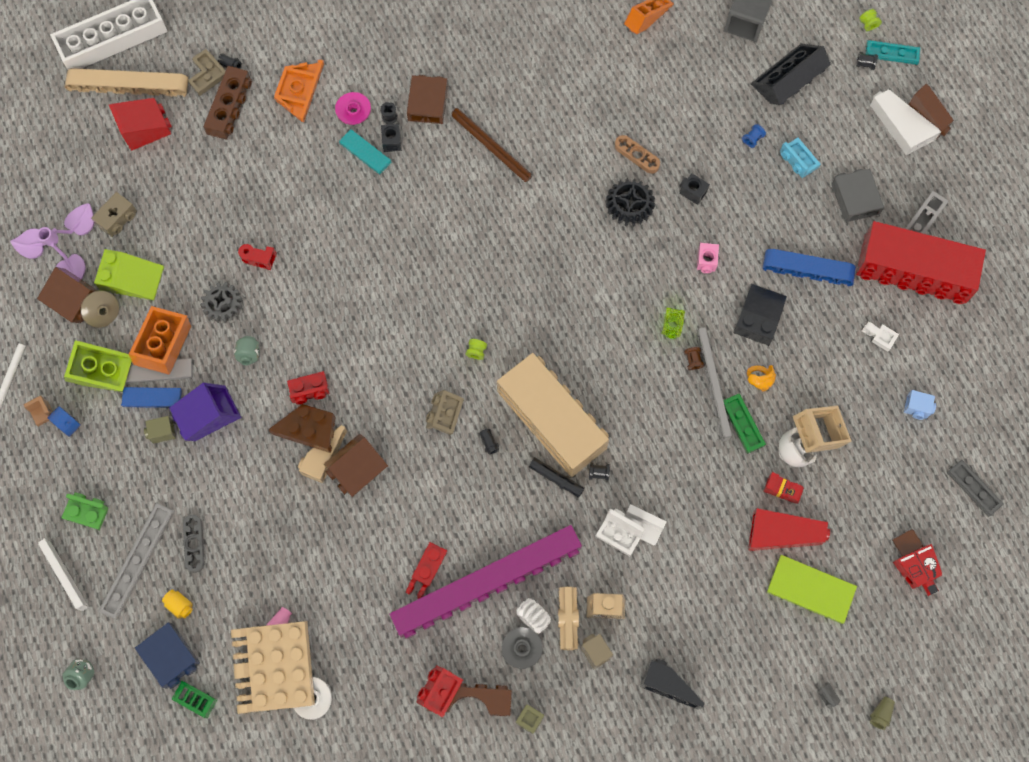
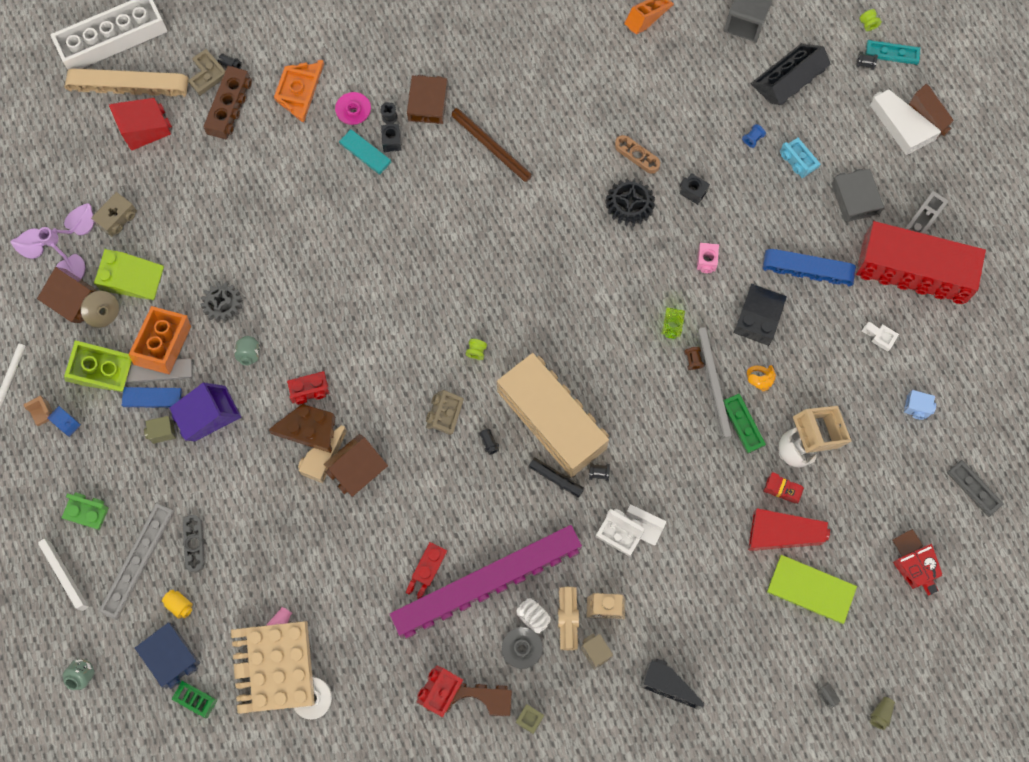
red leg [238,244,277,270] -> none

